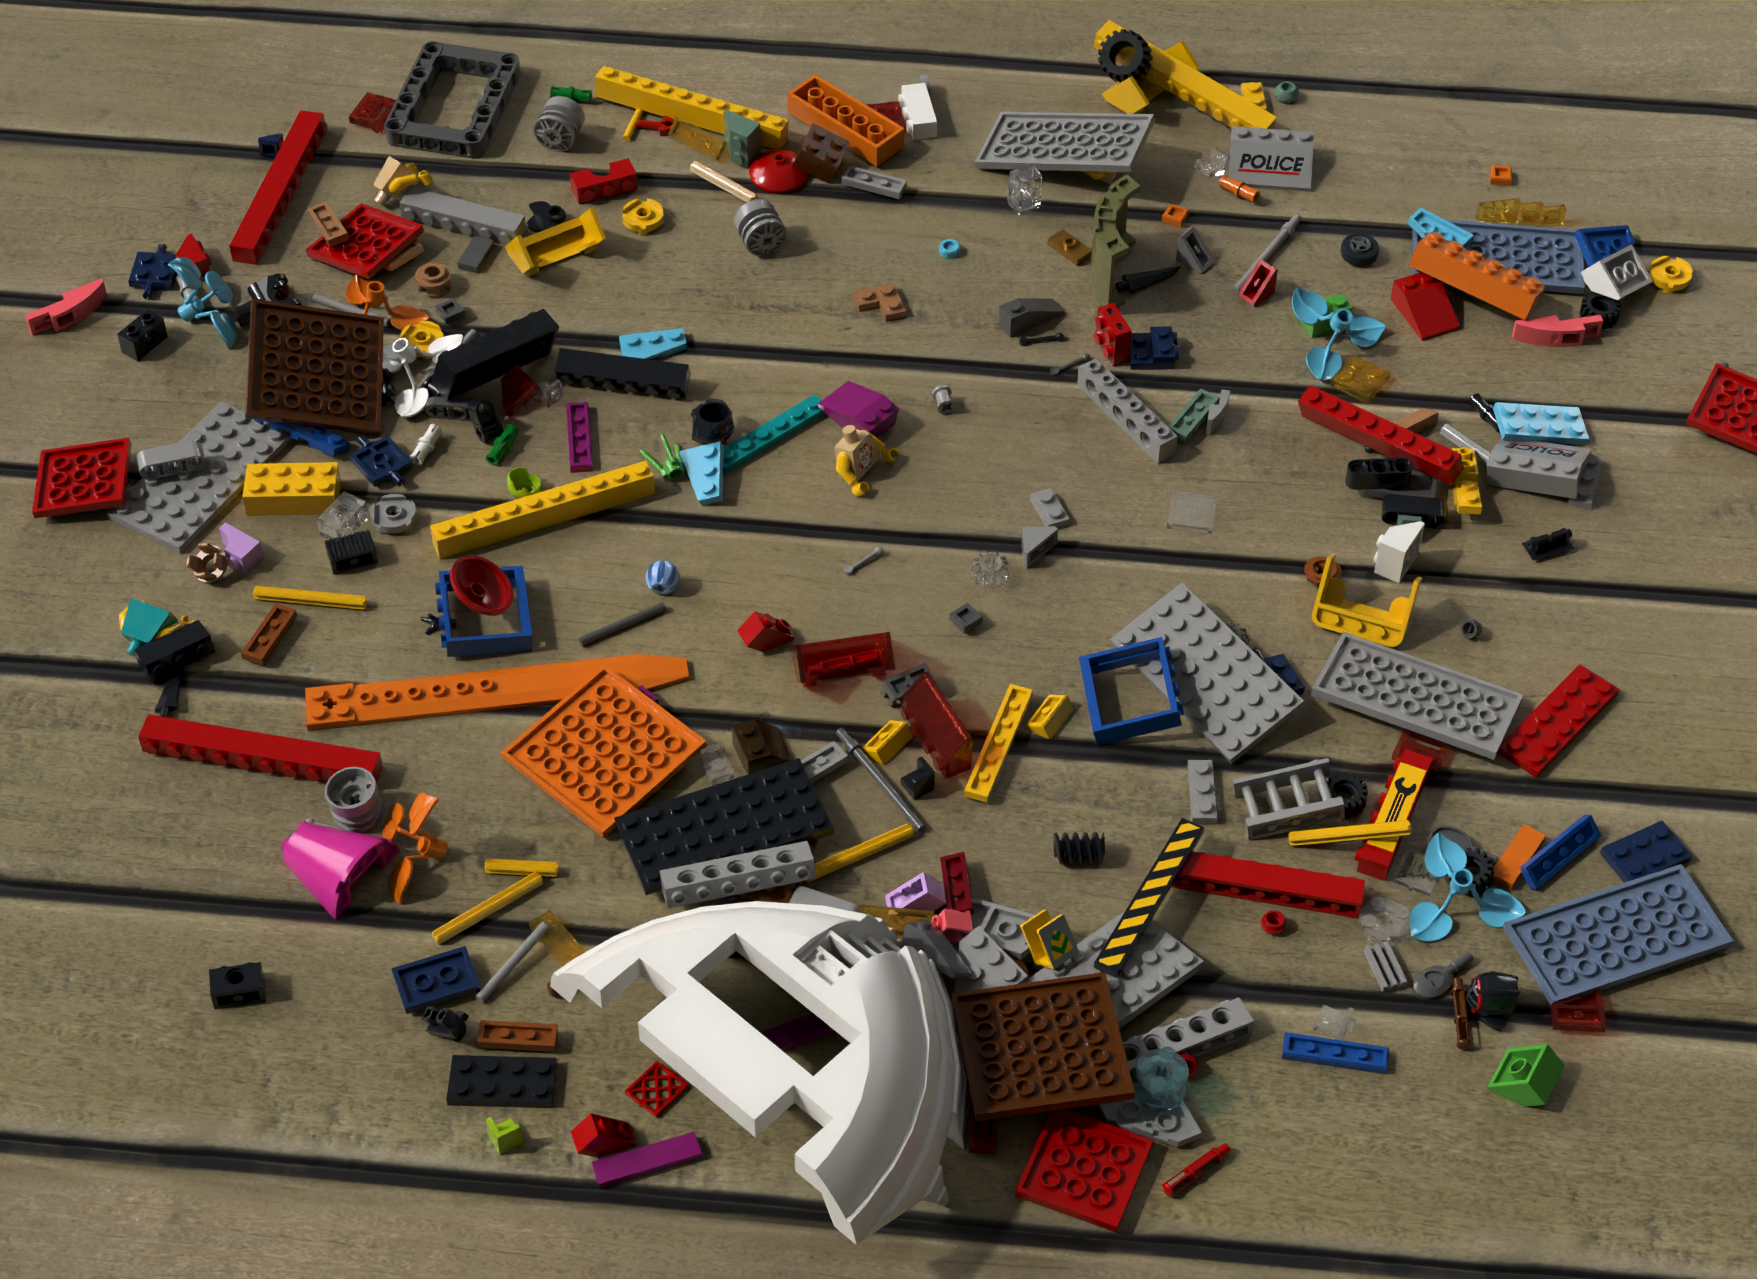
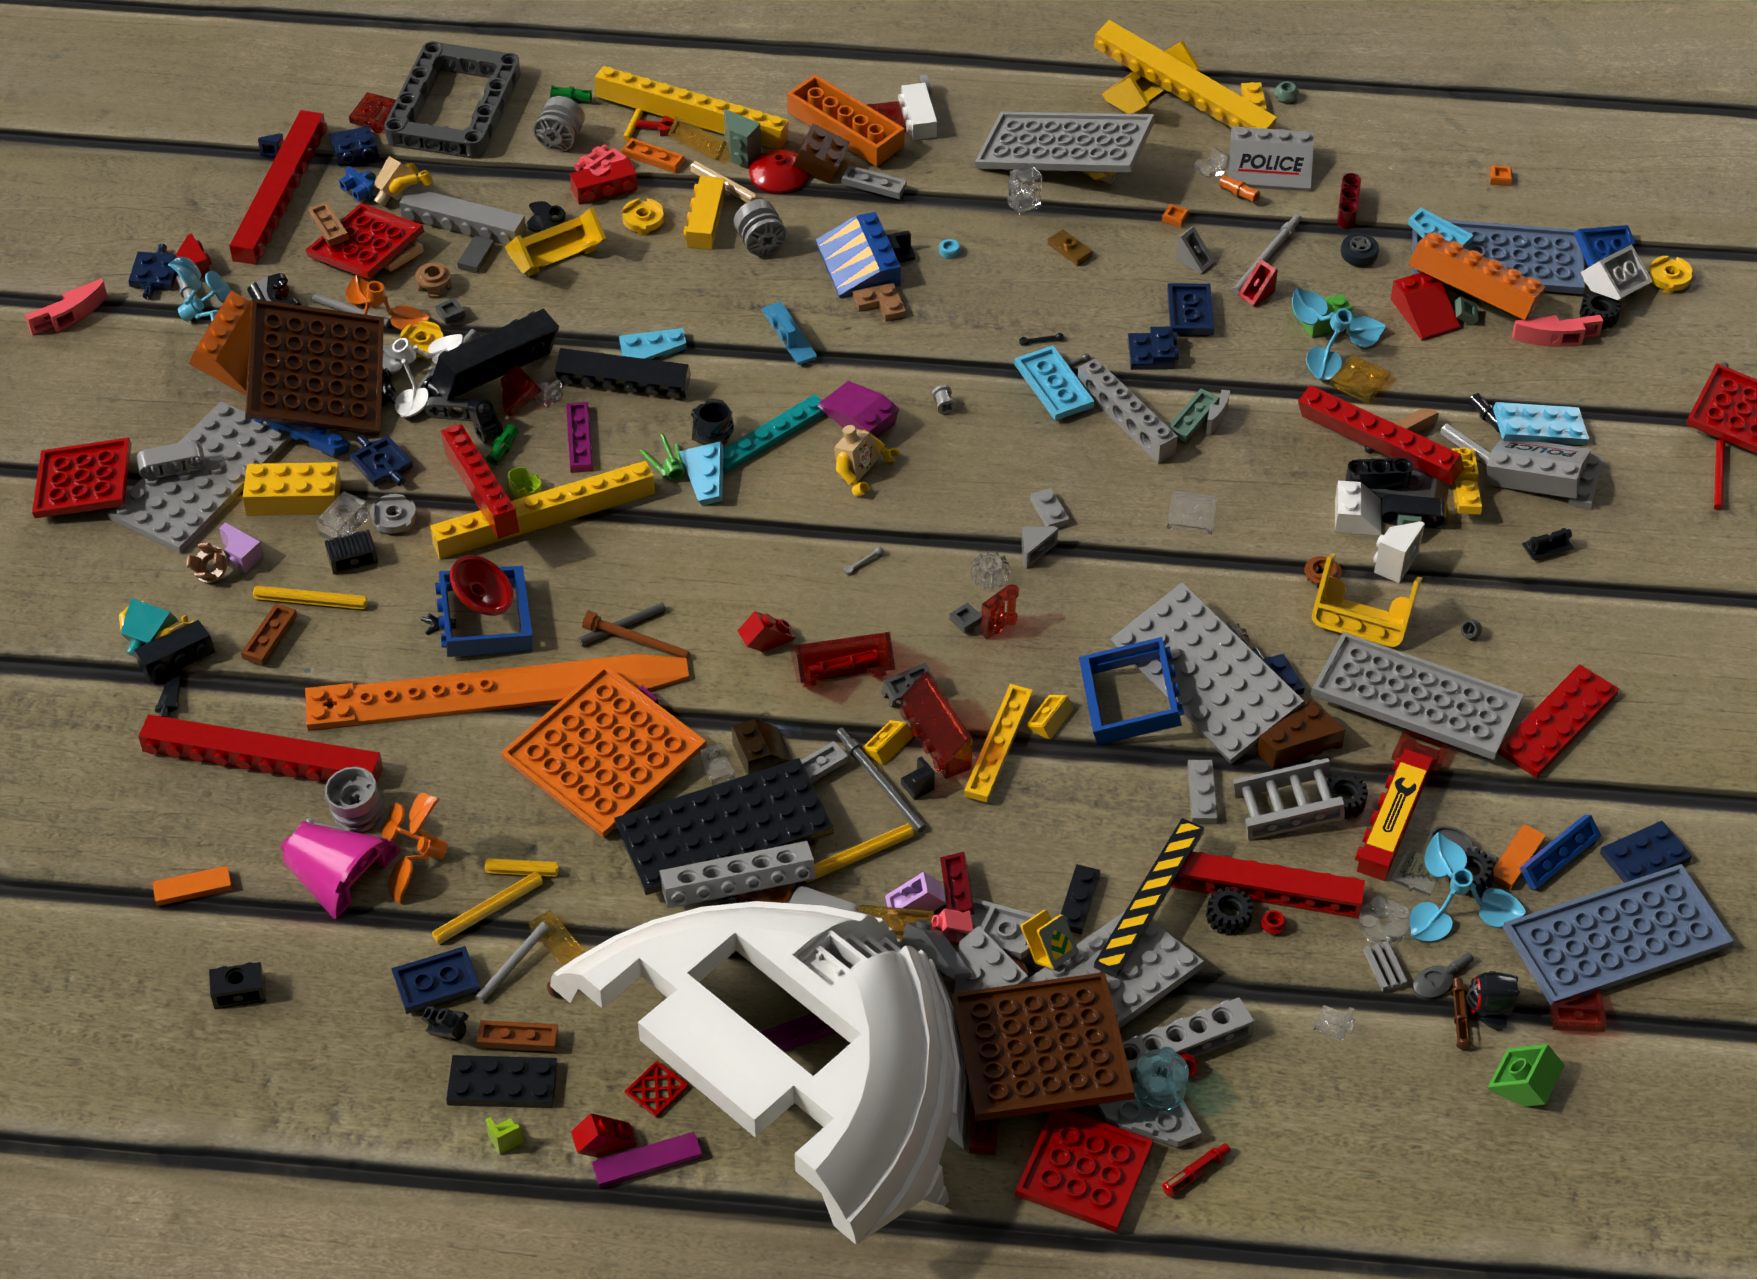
black brick [117,309,168,361] -> none
white pin [409,424,442,466] -> none
light blue piece [646,560,680,595] -> none
dark grey slope [998,298,1064,337] -> none
black piece [1053,832,1105,864] -> none
olive panel [1090,174,1141,308] -> none
red piece [1094,303,1132,367] -> none
black tyre [1098,29,1153,83] -> none
black bar [1115,266,1181,294] -> none
blue tile [1282,1032,1389,1074] -> none
yellow axle [1288,820,1412,846] -> none
clear yellow slope [1476,198,1567,227] -> none
none -> orange tile [152,866,232,906]
none -> orange slope [188,290,251,395]
none -> dark blue plate [329,126,379,166]
none -> blue hips [339,166,376,202]
none -> red brick [440,424,520,539]
none -> coral plate [574,144,627,176]
none -> dark orange piece [582,610,691,659]
none -> orange tile [621,138,685,173]
none -> yellow brick [683,176,725,250]
none -> dark azure bracket [762,302,817,365]
none -> slope [816,212,901,298]
none -> black panel [887,230,915,263]
none -> clear red plate [981,584,1019,639]
none -> medium azure plate [1014,345,1094,421]
none -> black plate [1061,864,1101,935]
none -> dark blue plate [1167,283,1214,335]
none -> black tyre [1206,887,1253,936]
none -> reddish brown wedge [1257,700,1346,769]
none -> white slope [1335,480,1381,535]
none -> dark red beam [1337,173,1361,229]
none -> sand green plate [1455,296,1478,325]
none -> red bar [1714,440,1725,510]

